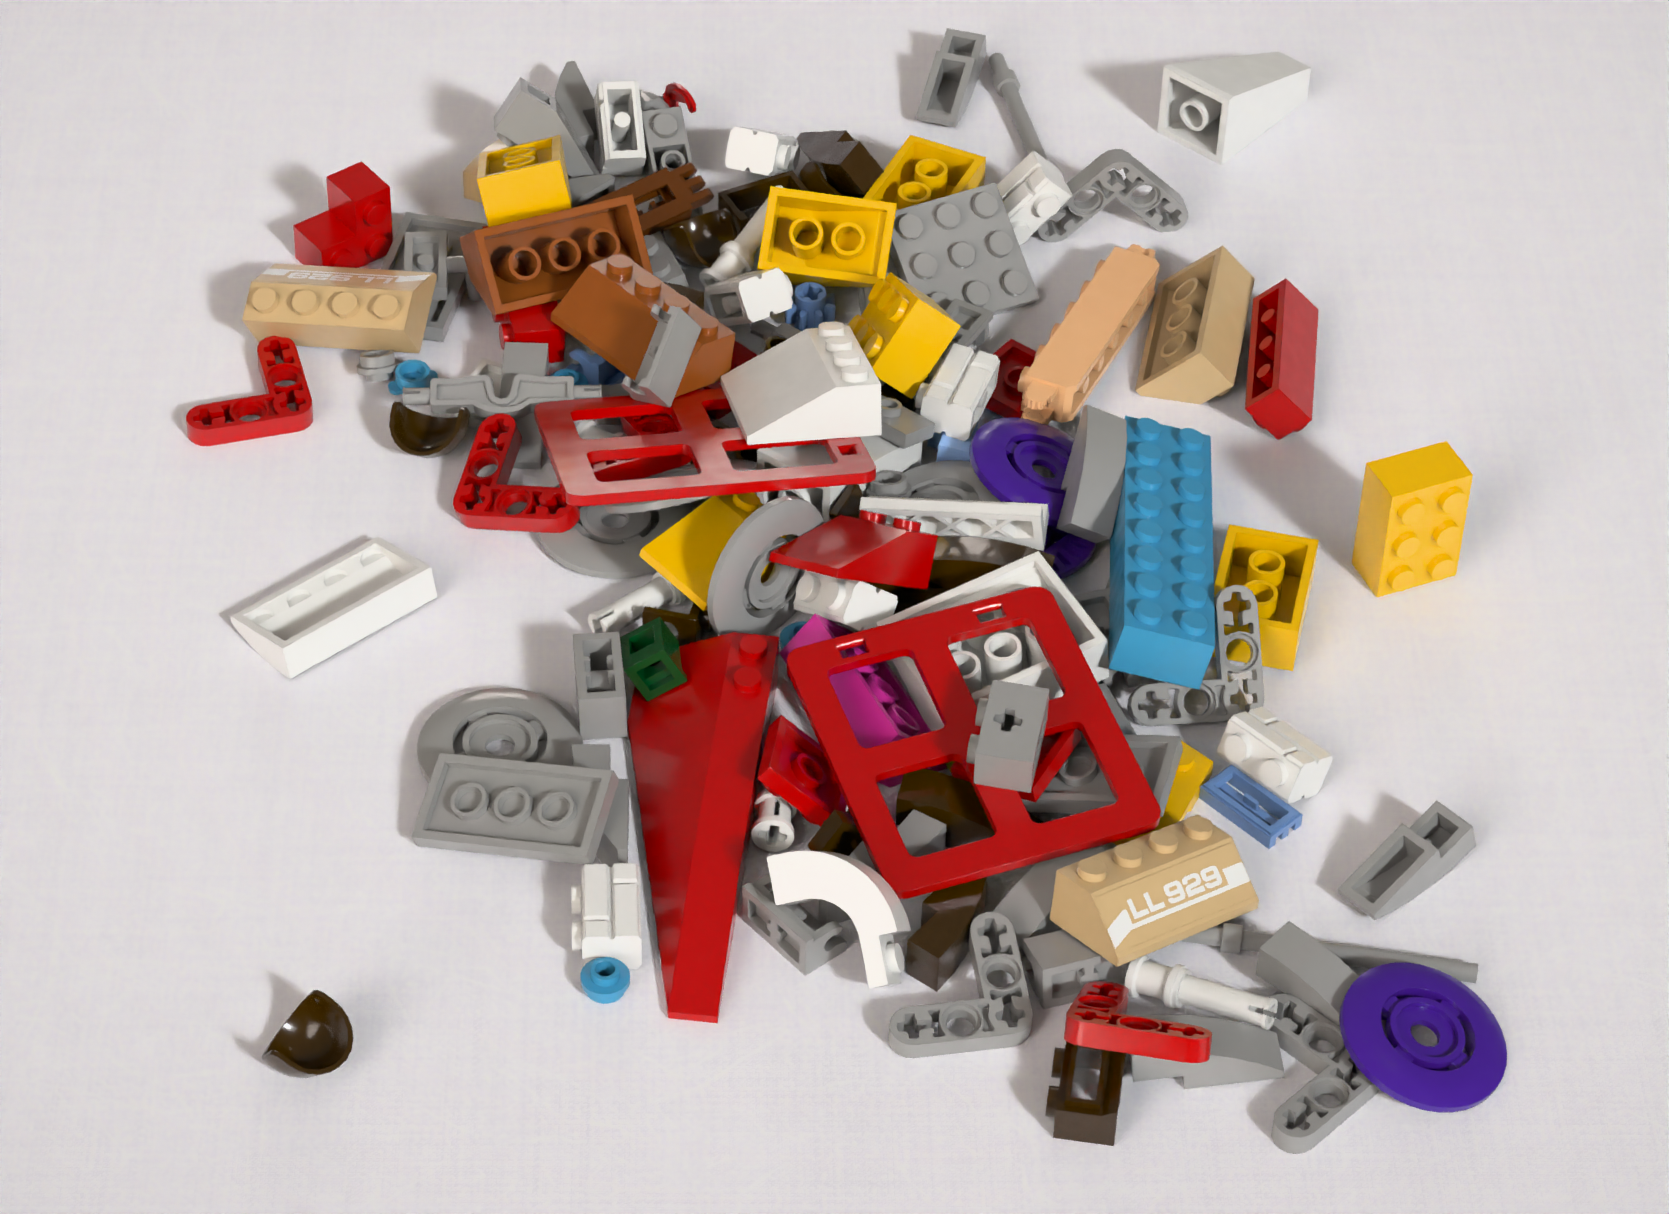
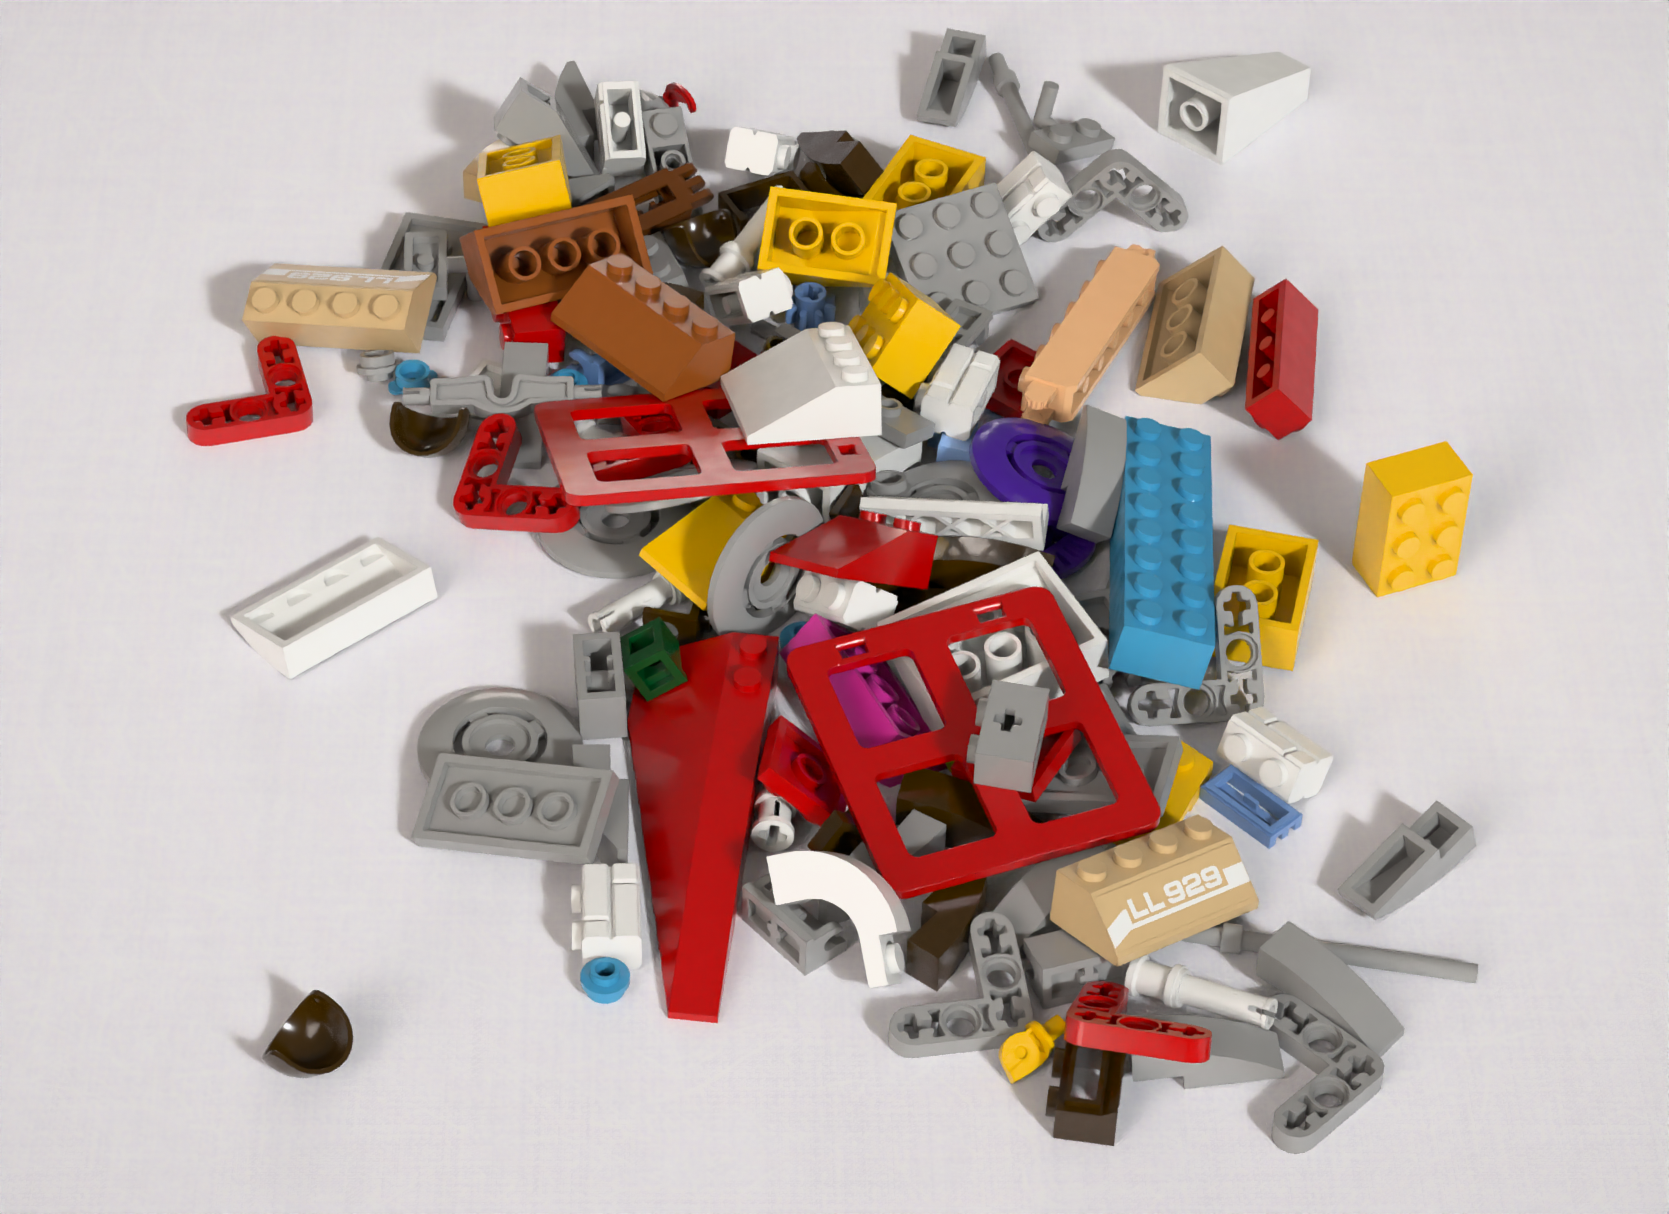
red brick [293,161,393,268] -> none
light grey hinge [622,304,702,407] -> none
dark purple piece [1339,962,1507,1113] -> none
none -> yellow piece [998,1015,1065,1084]
none -> light grey plate [1028,81,1115,165]

